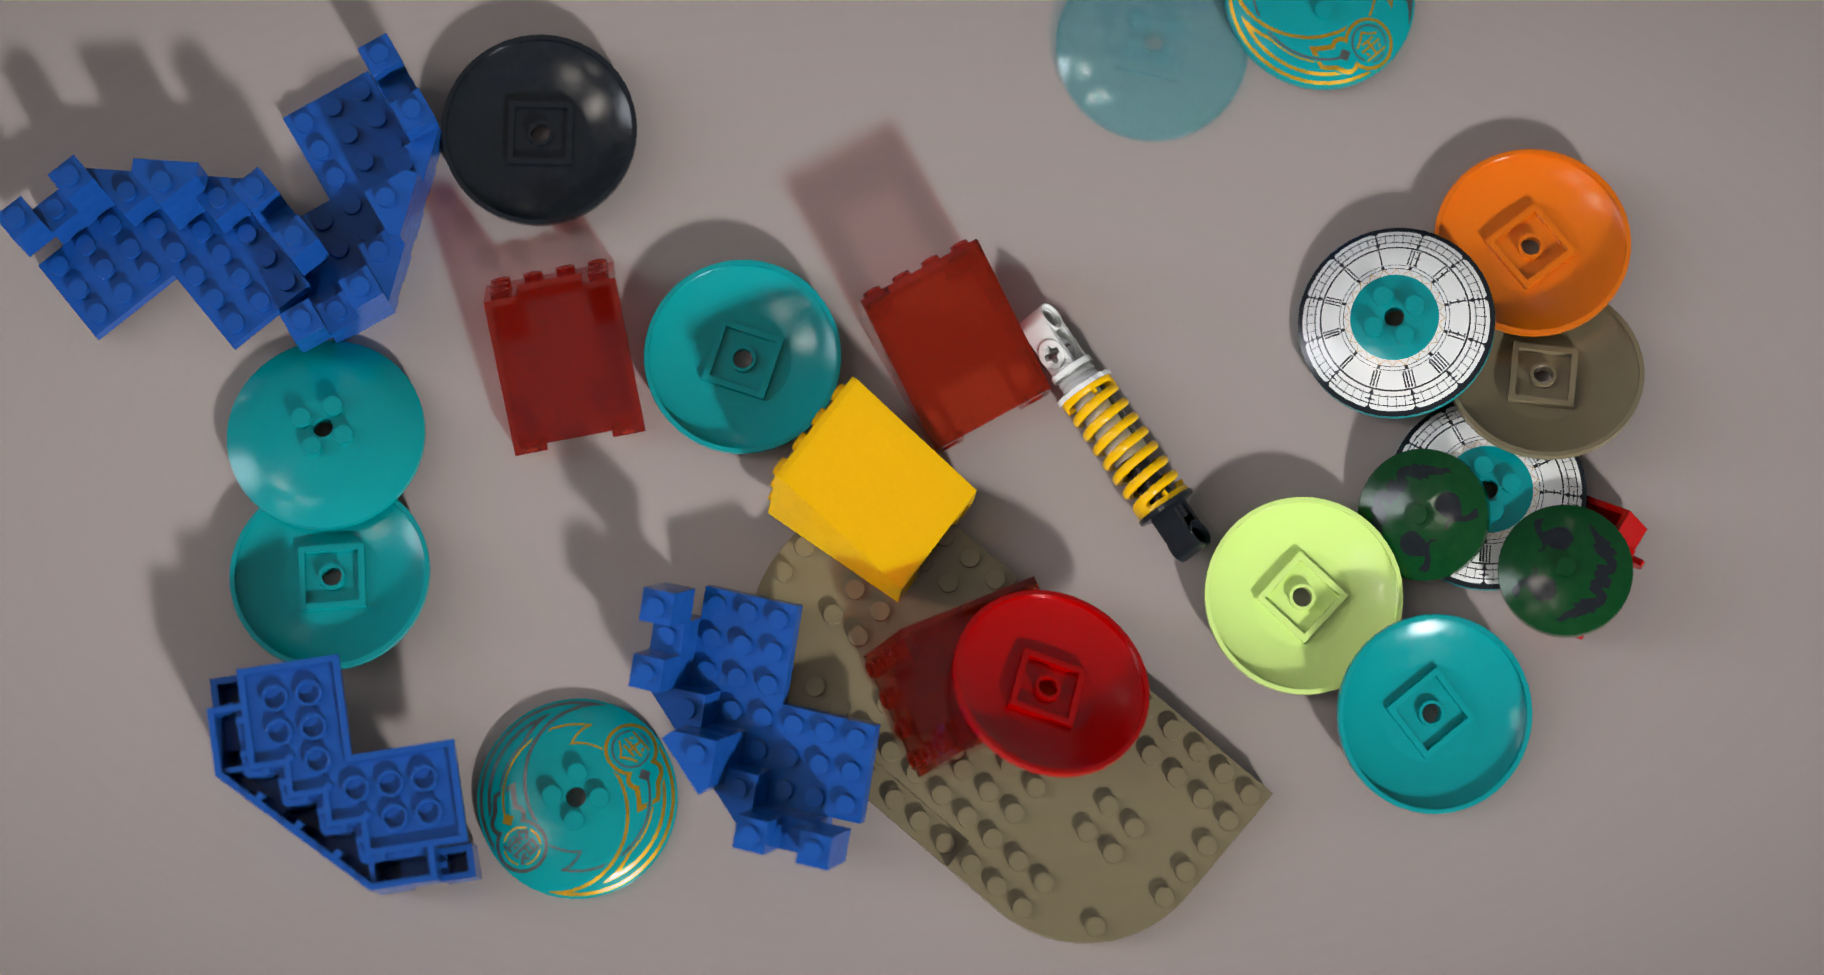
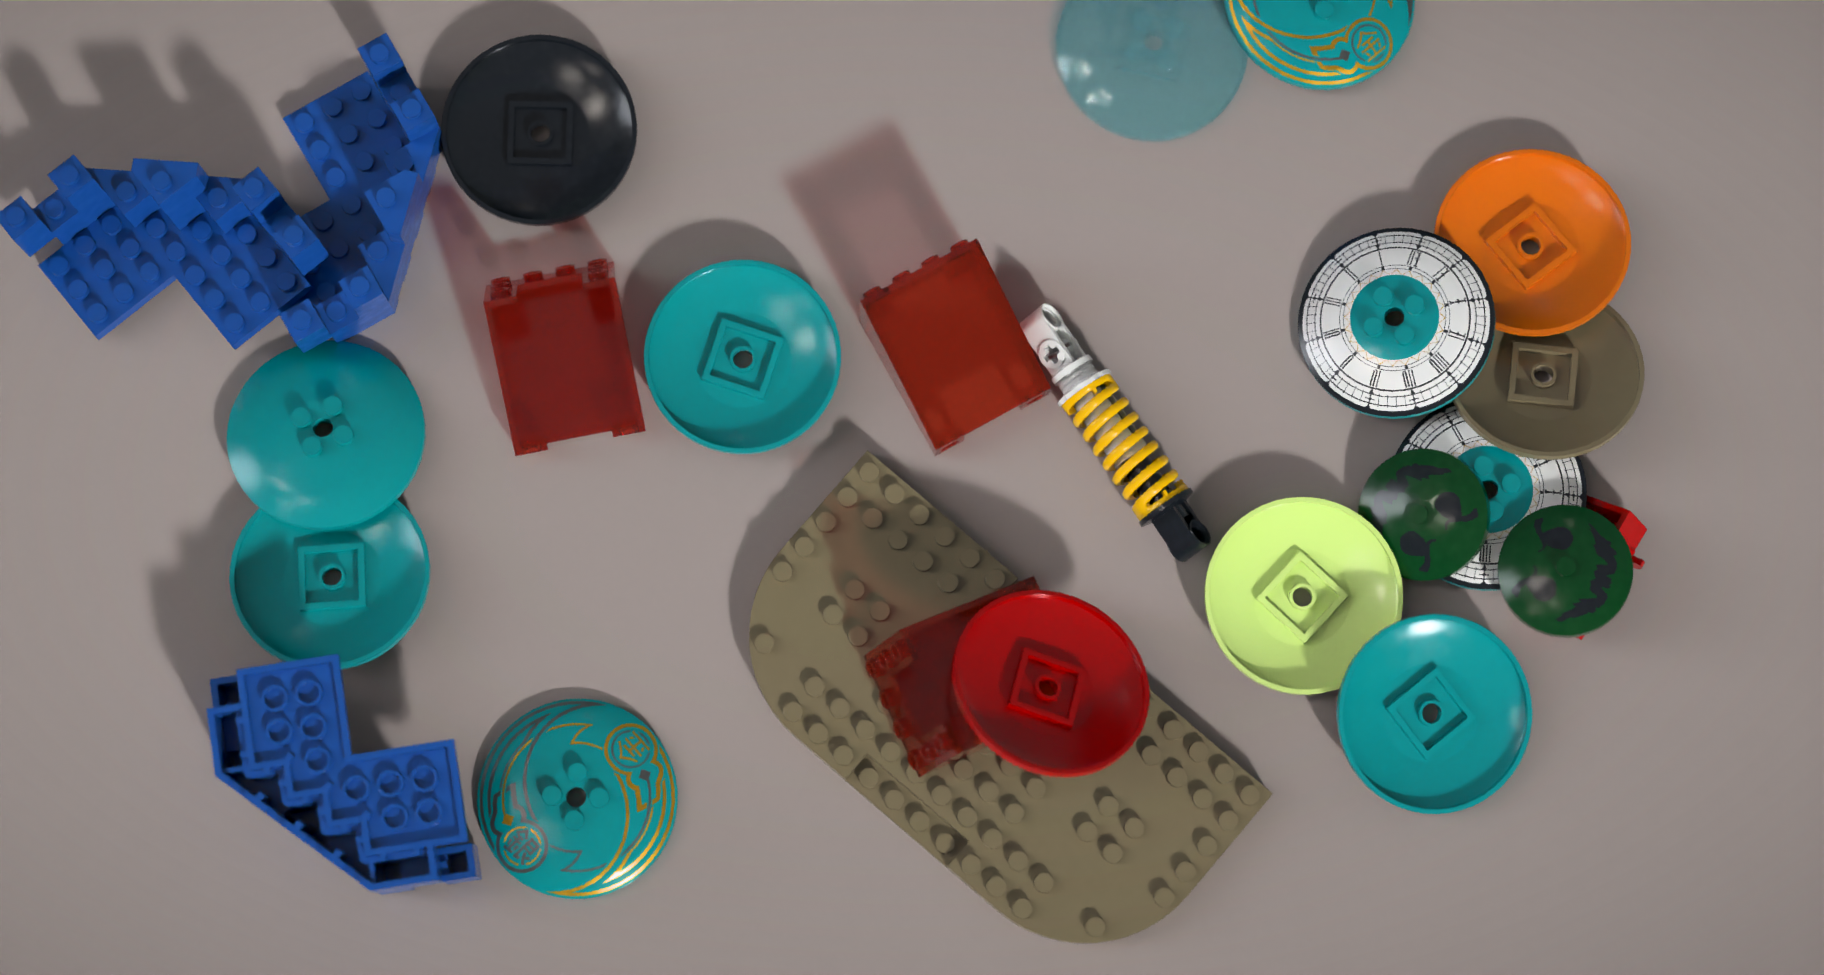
blue brick [629,582,881,871] -> none
yellow windscreen [768,377,977,602] -> none

